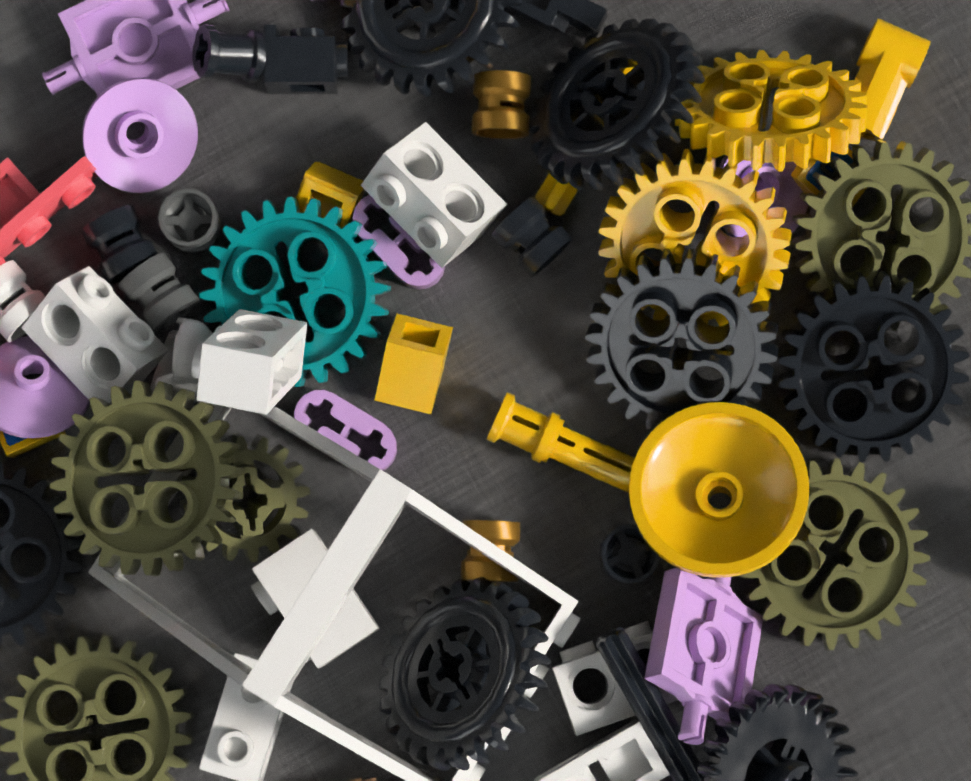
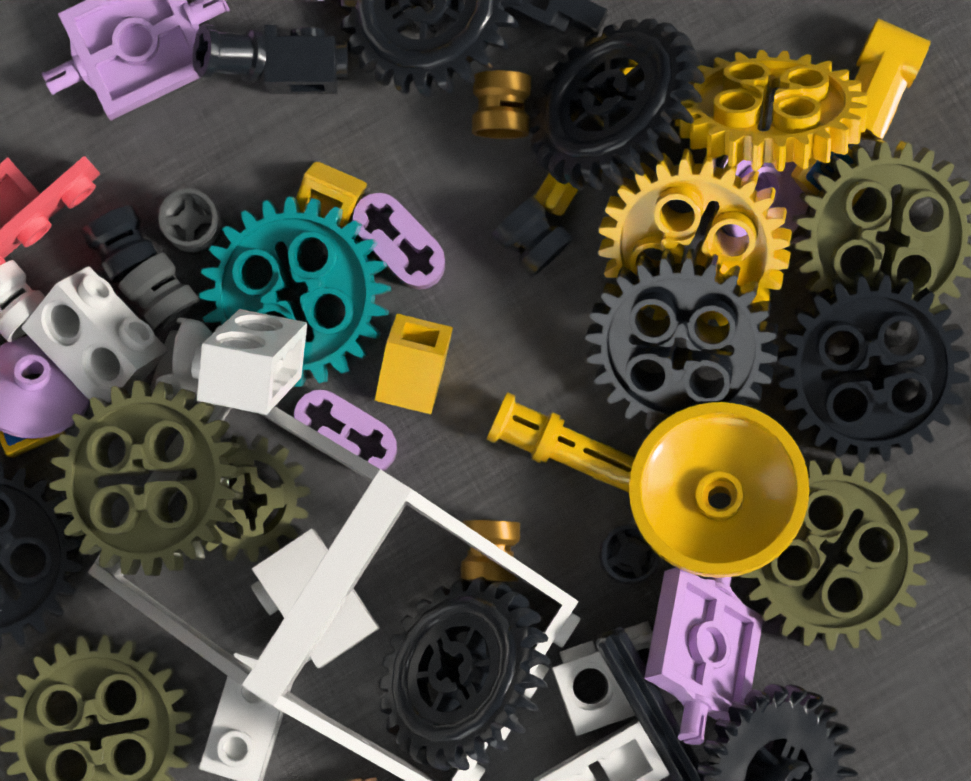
lavender dish [82,78,198,193] -> none
white brick [361,122,507,268] -> none

